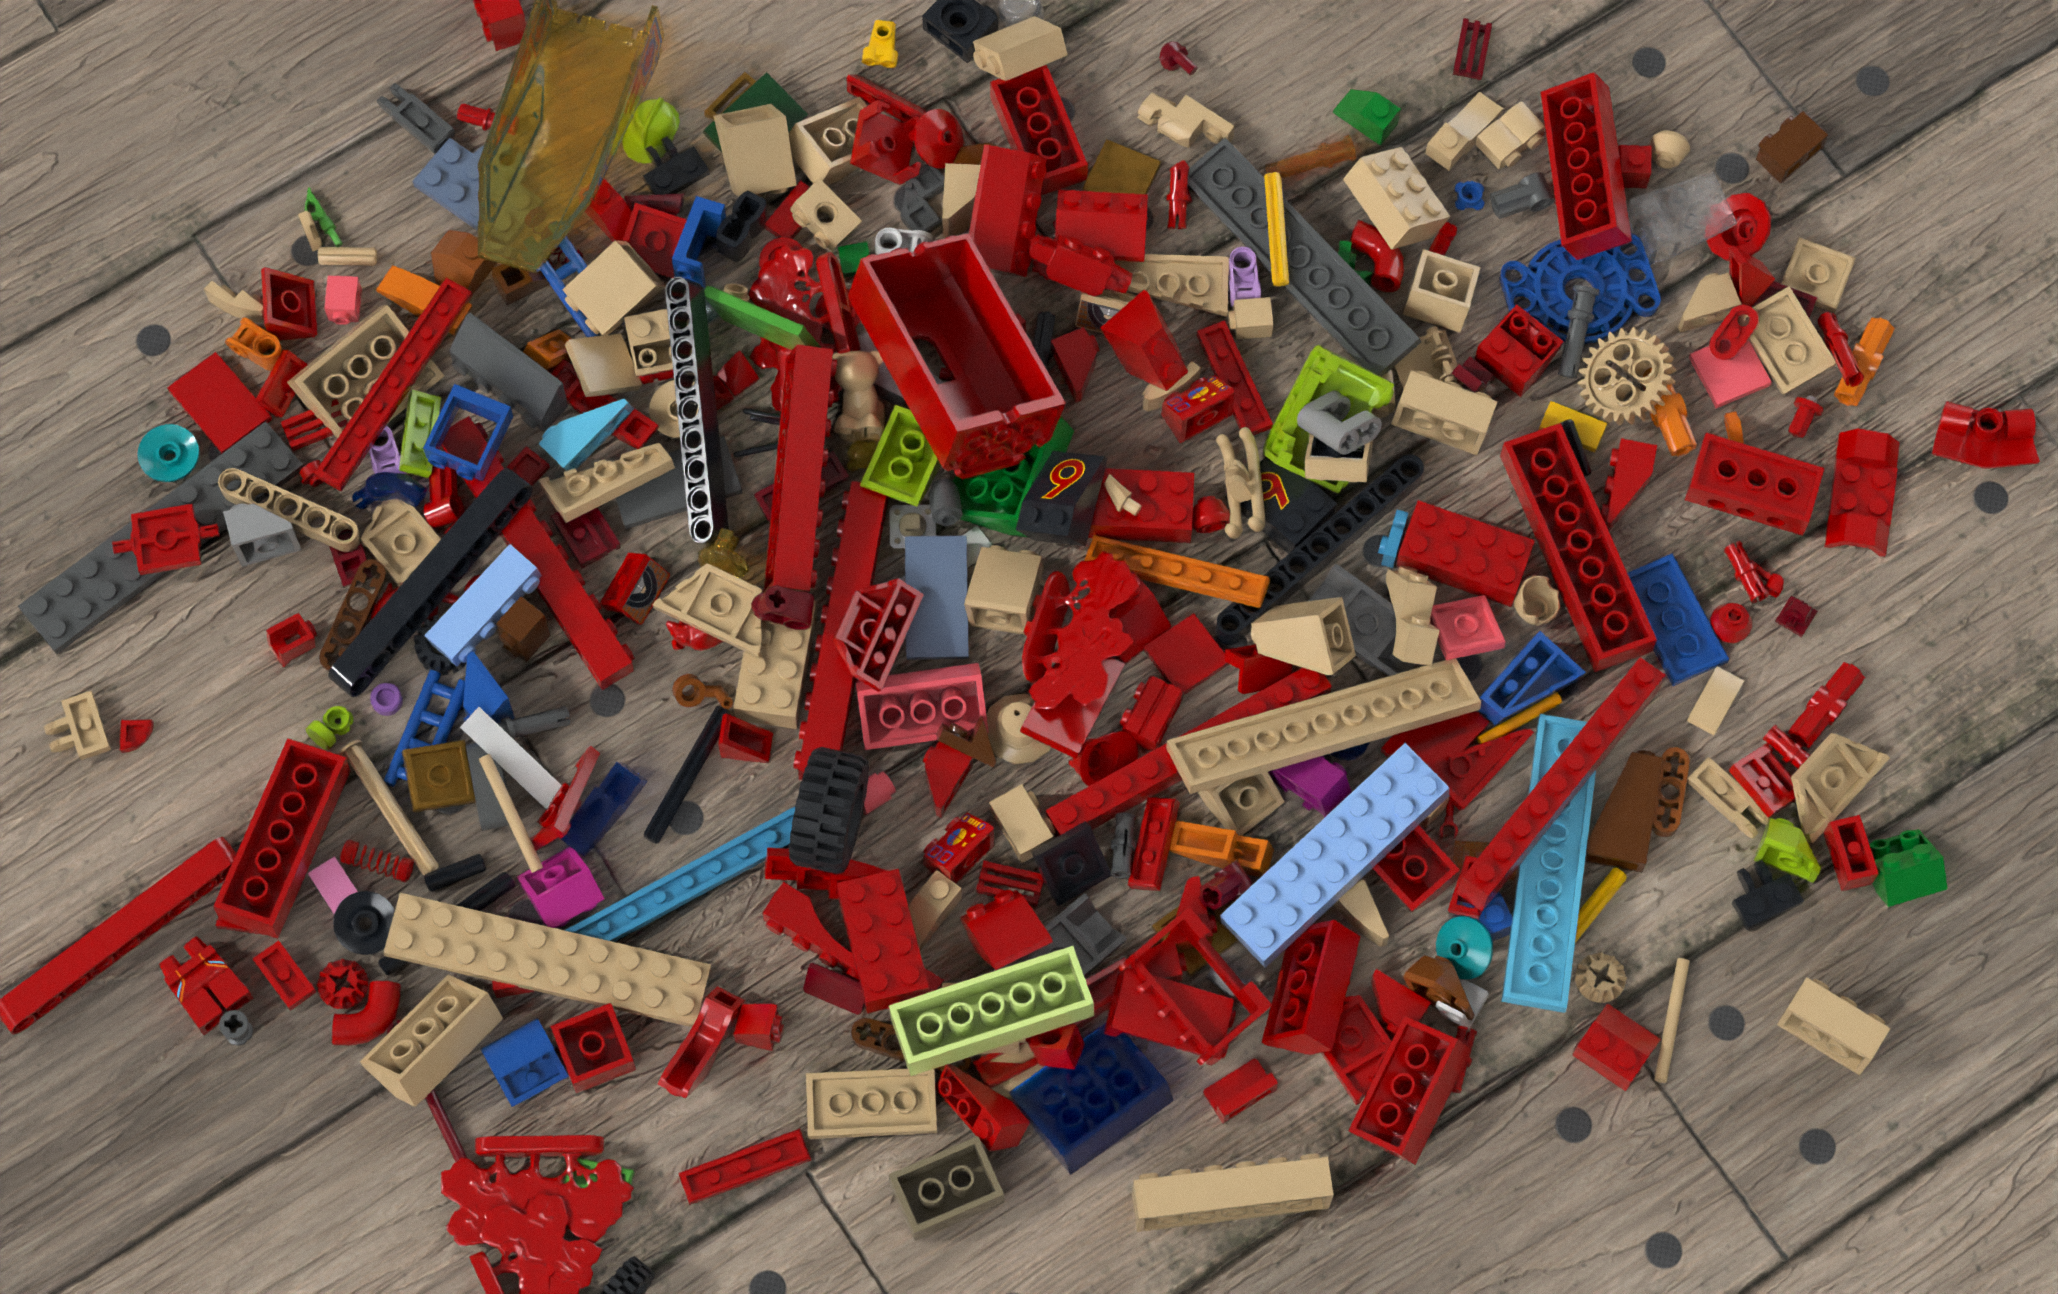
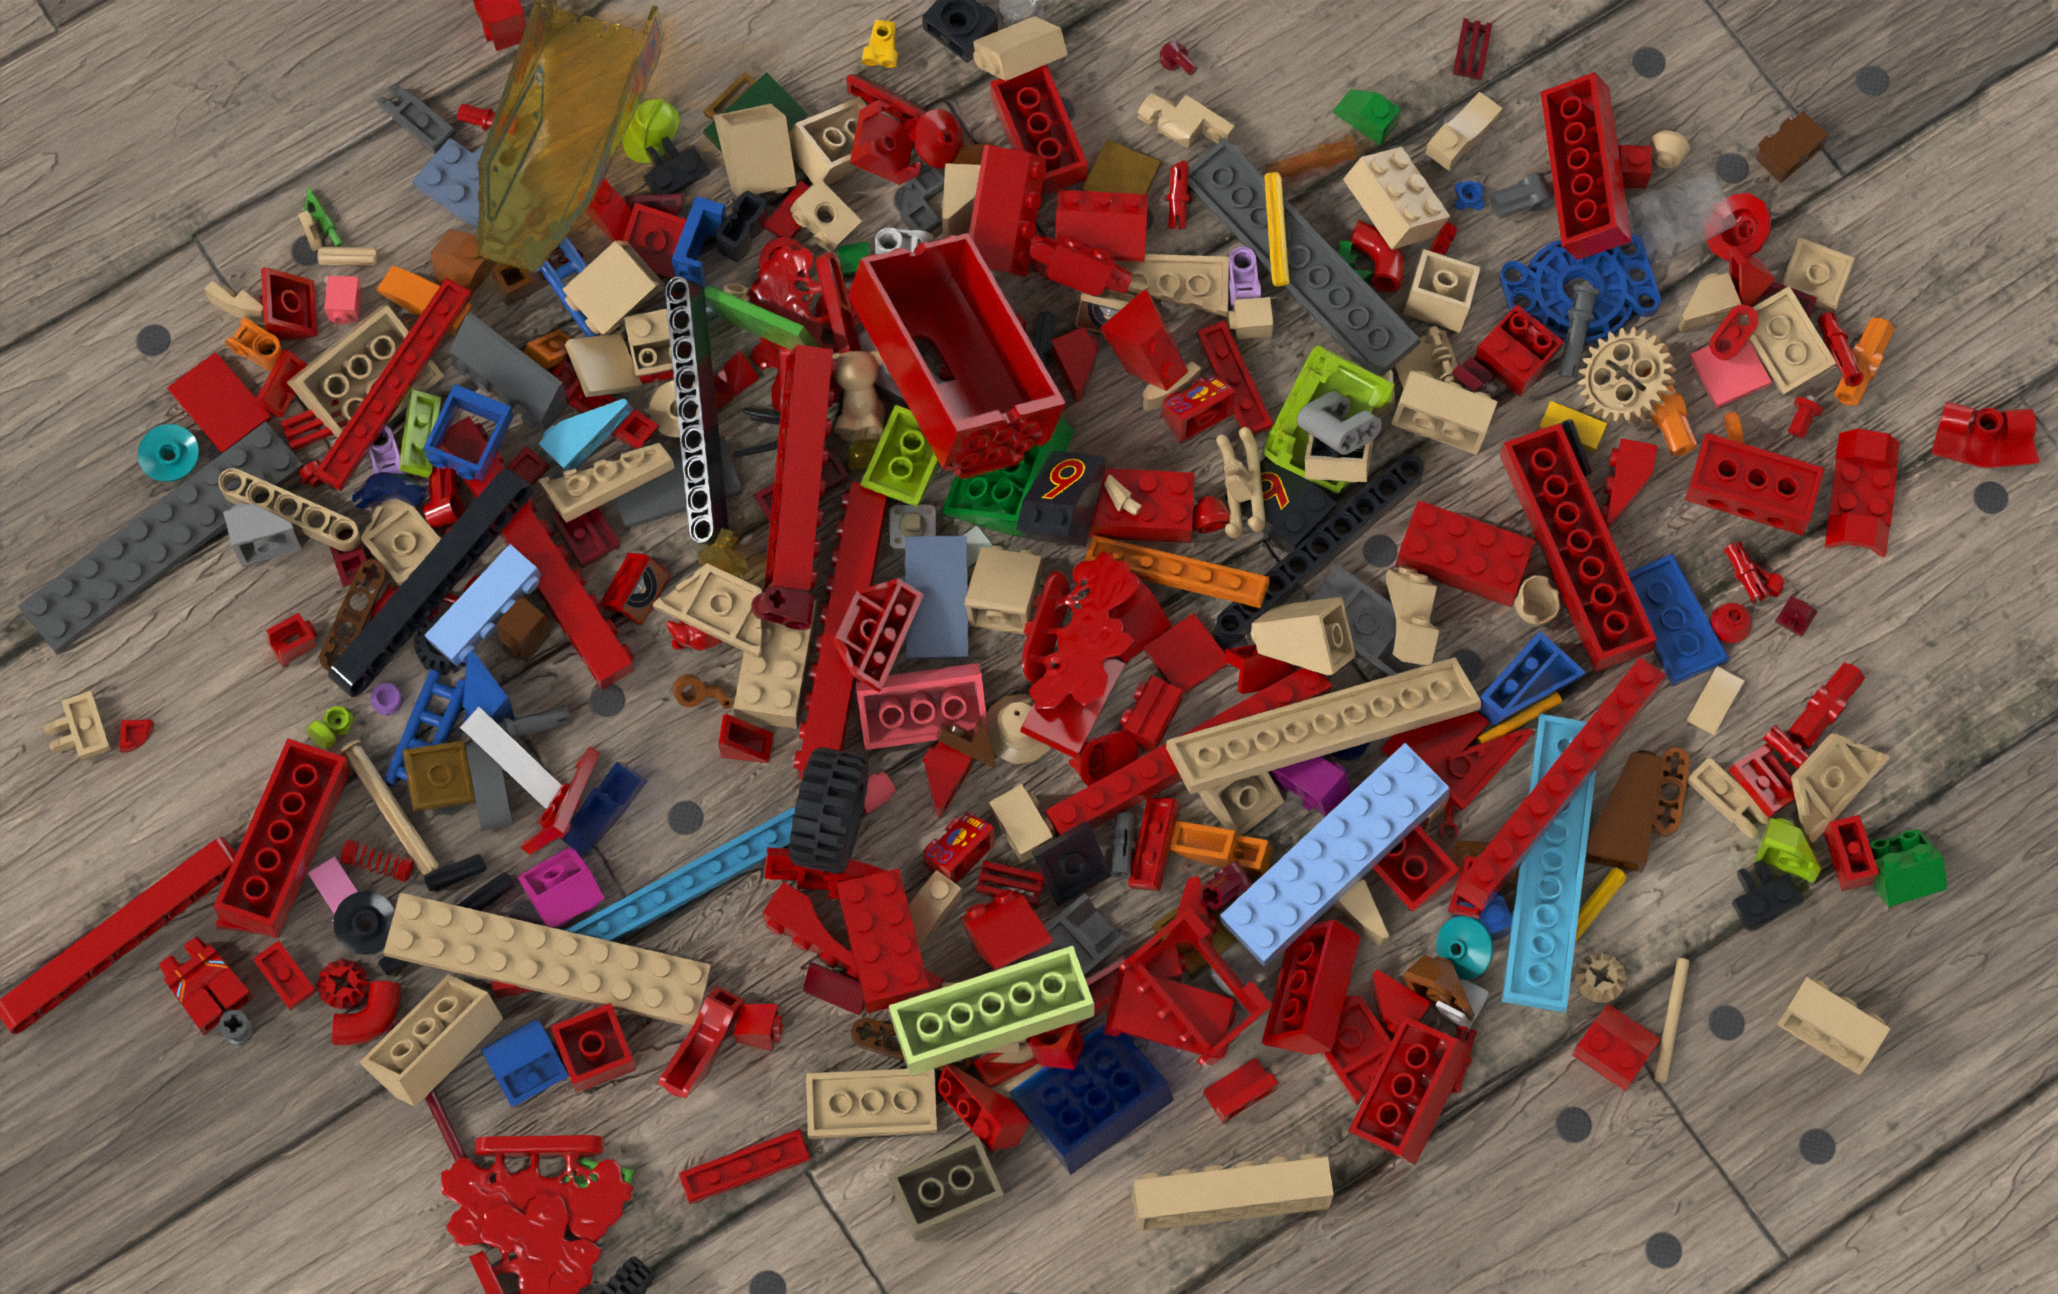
red plate [112,504,220,575] -> none
tan bar [479,754,543,873] -> none
black axle [644,706,731,844] -> none
dark grey brick [929,478,963,526] -> none
dark azure plate [1378,510,1408,568] -> none
coral tile [1430,595,1506,660] -> none
tan brick [1475,101,1545,170] -> none

